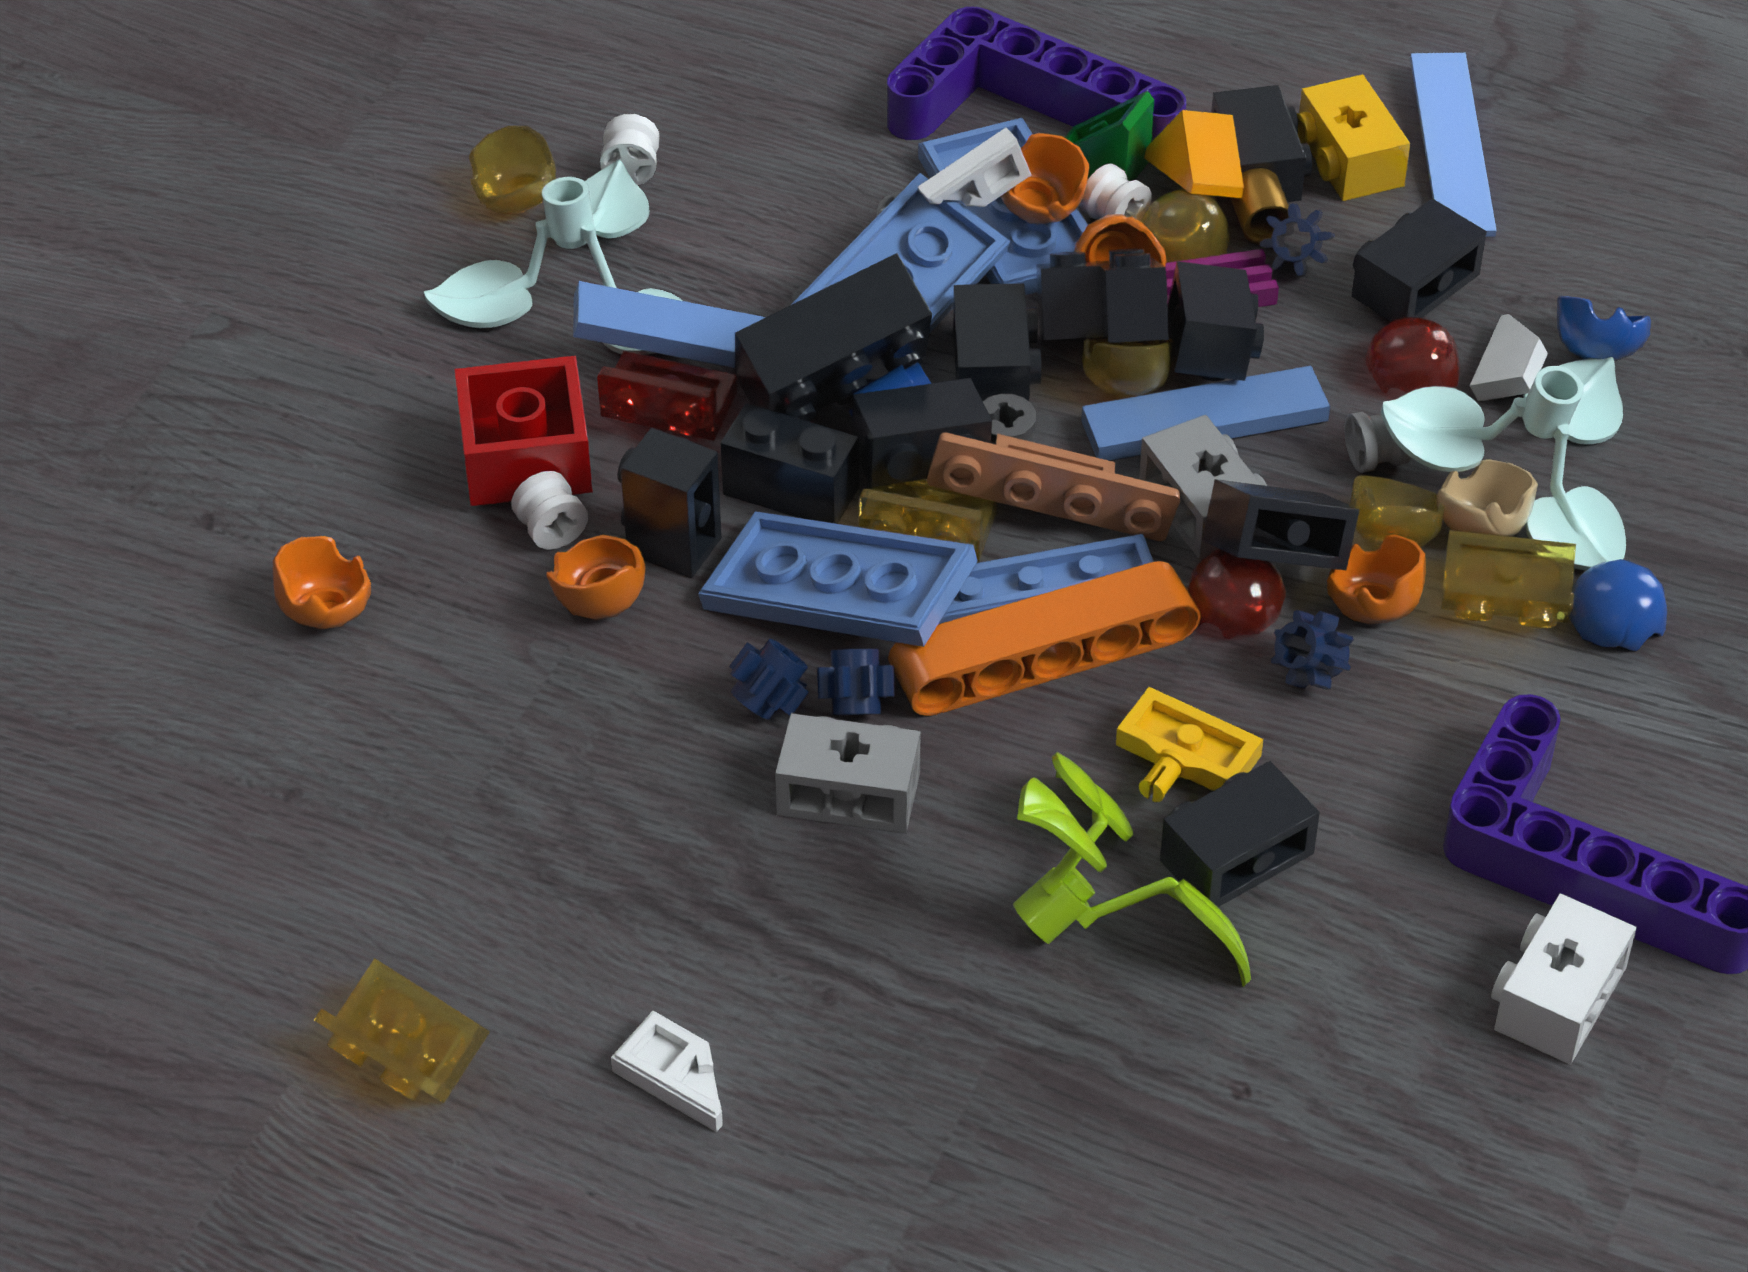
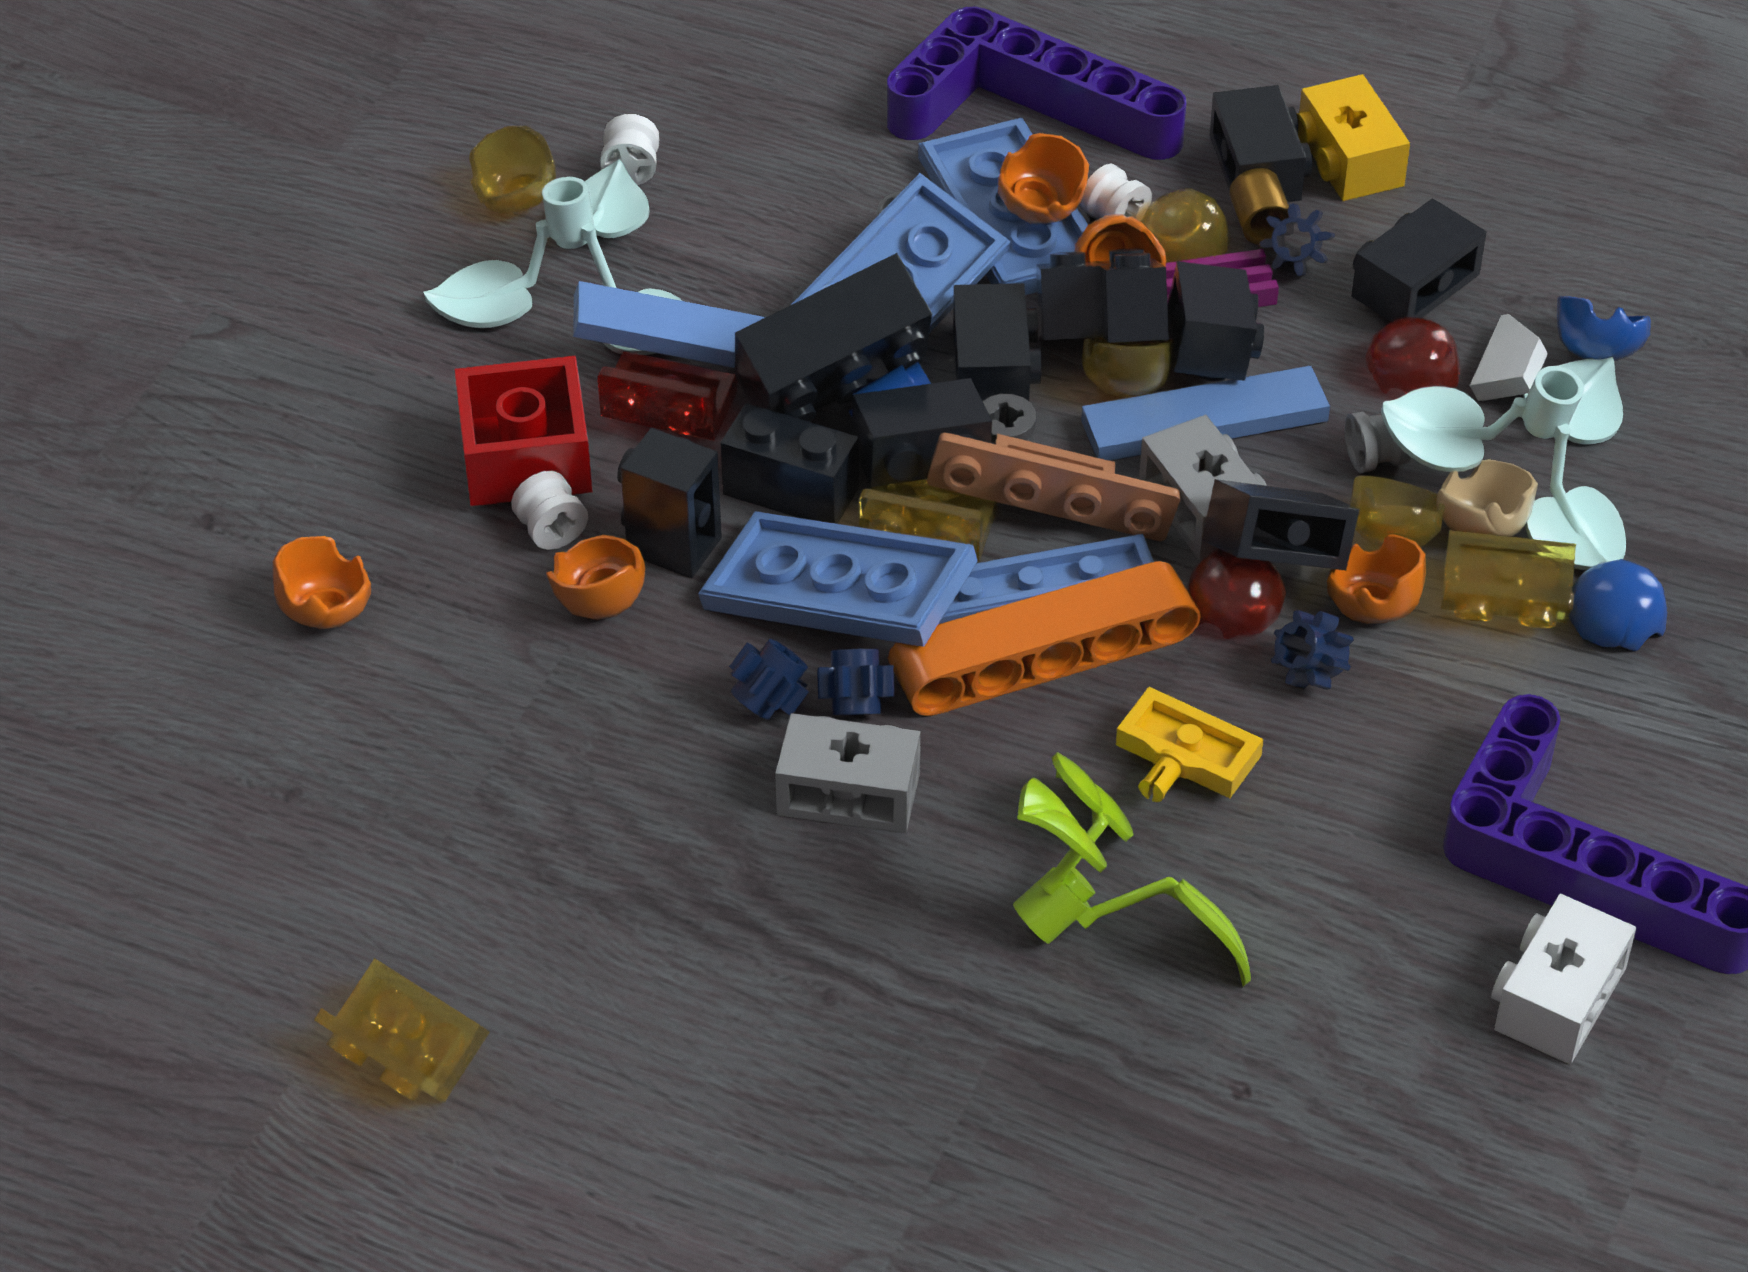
white tile [611,1011,723,1132] -> none
white tile [918,127,1032,207] -> none
green slope [1065,91,1154,181] -> none
light orange slope [1144,110,1244,198] -> none
black brick [1160,761,1320,907] -> none
light blue piece [1410,52,1497,237] -> none

